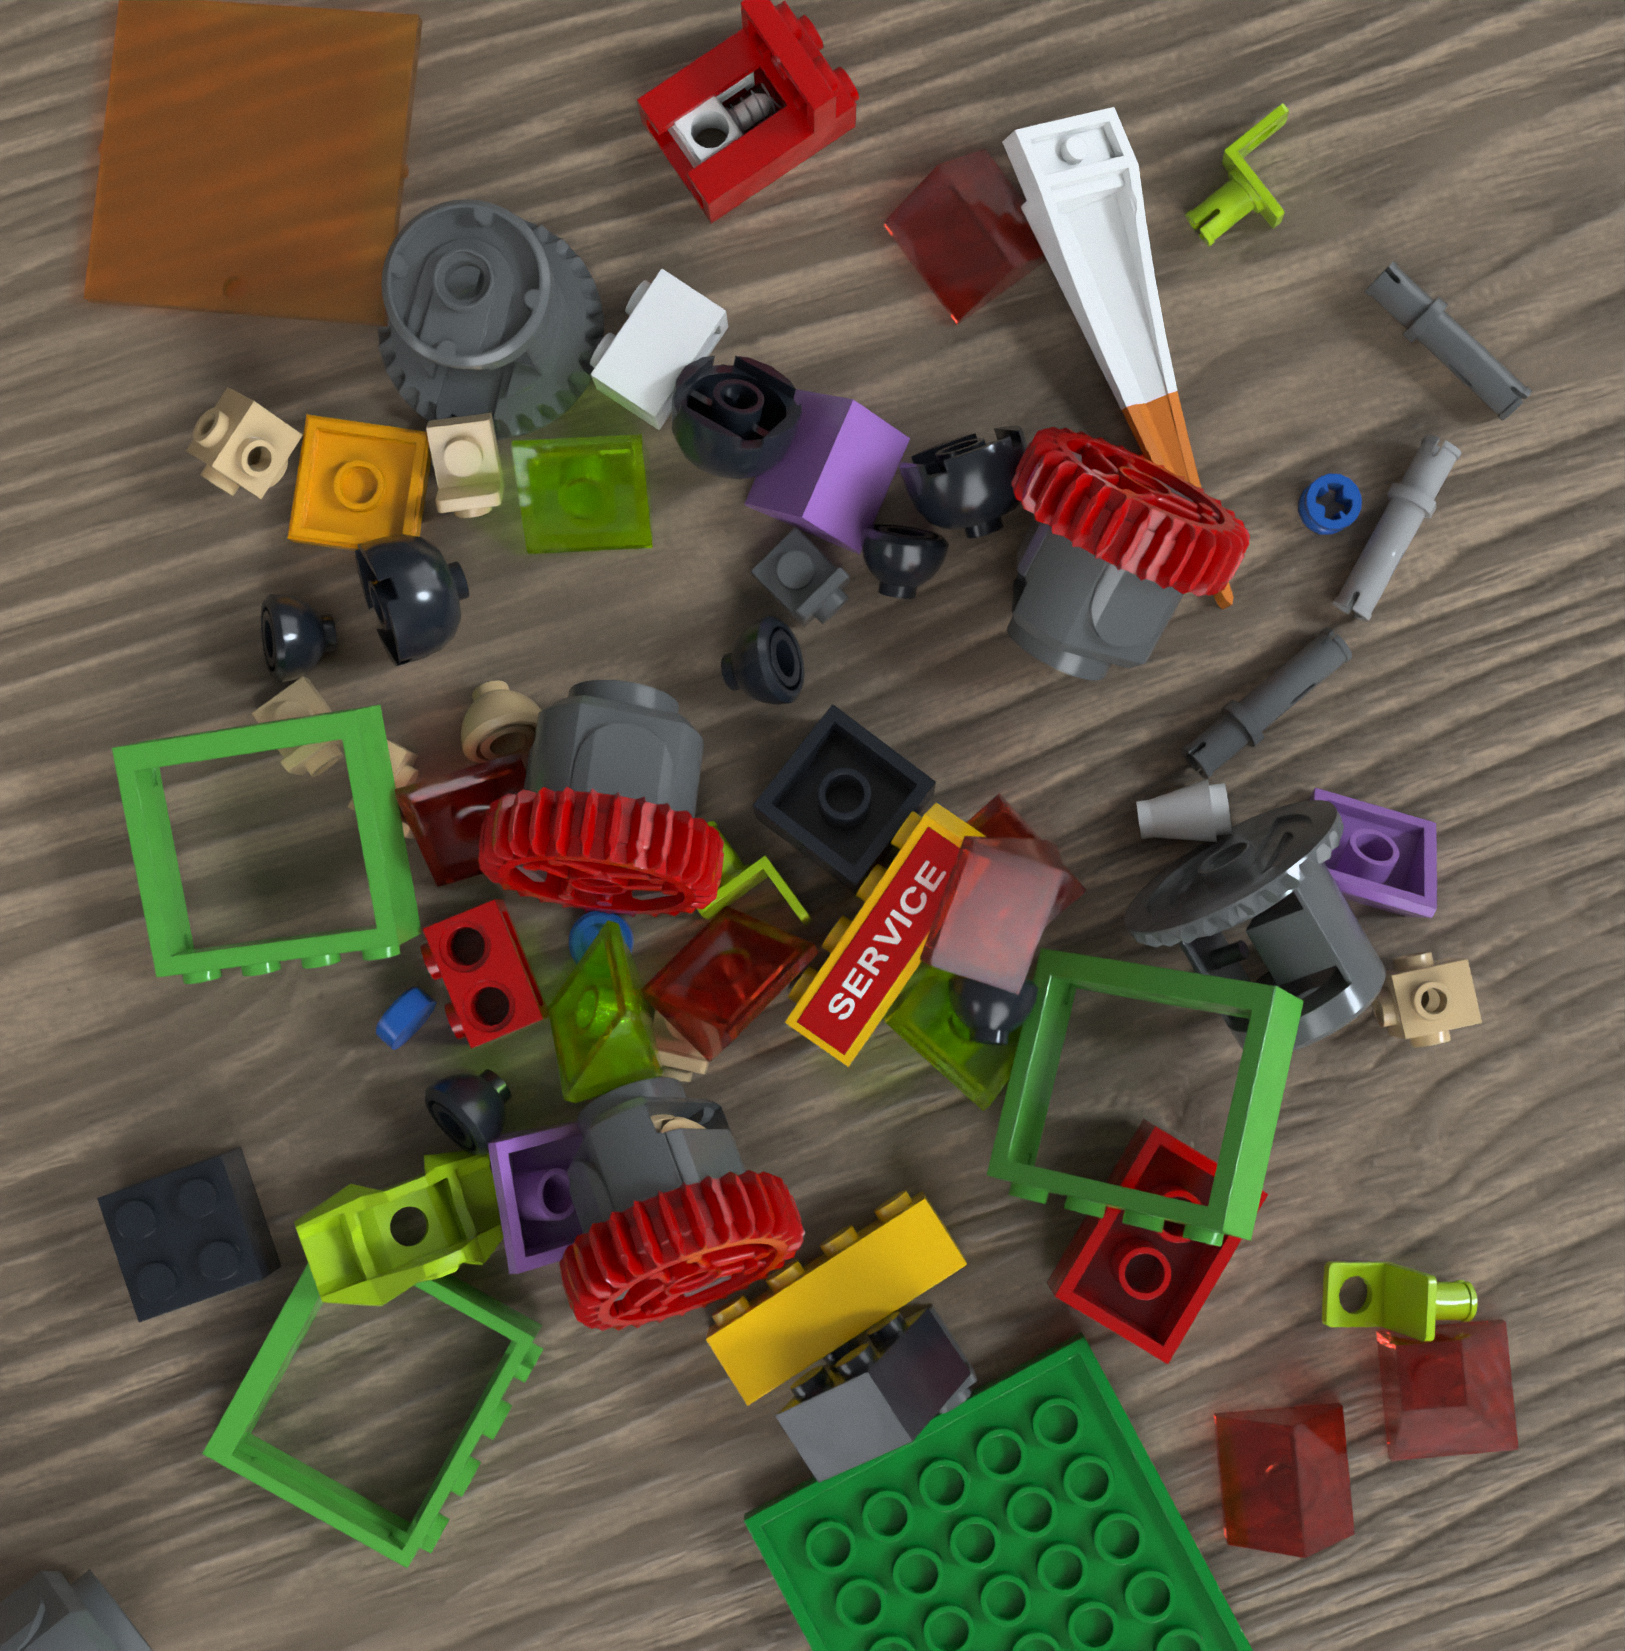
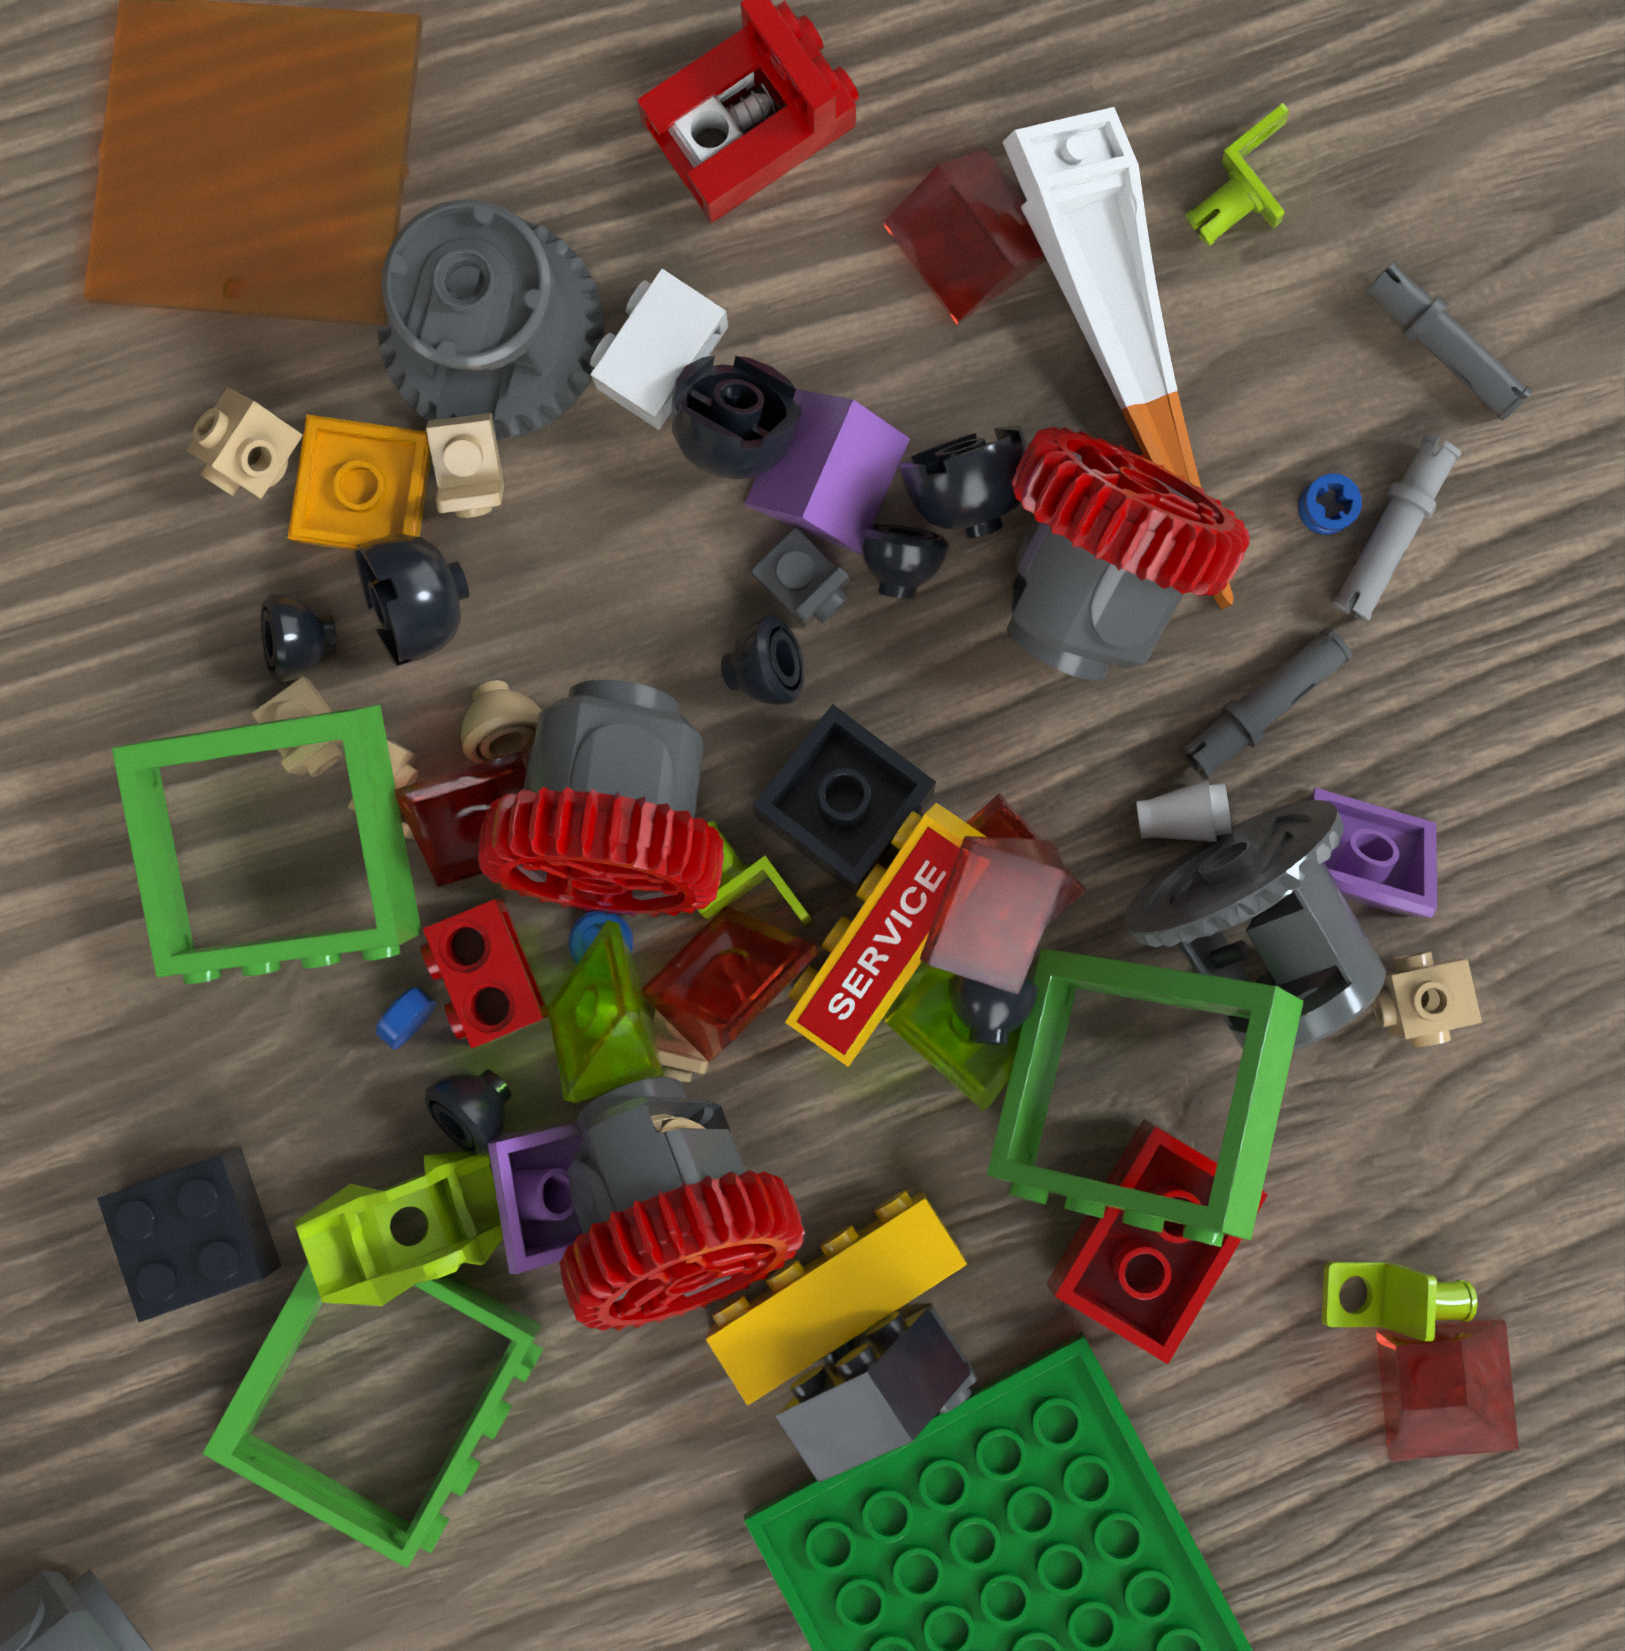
clear neon green slope [511,434,653,554] -> none
clear red slope [1214,1403,1355,1558] -> none

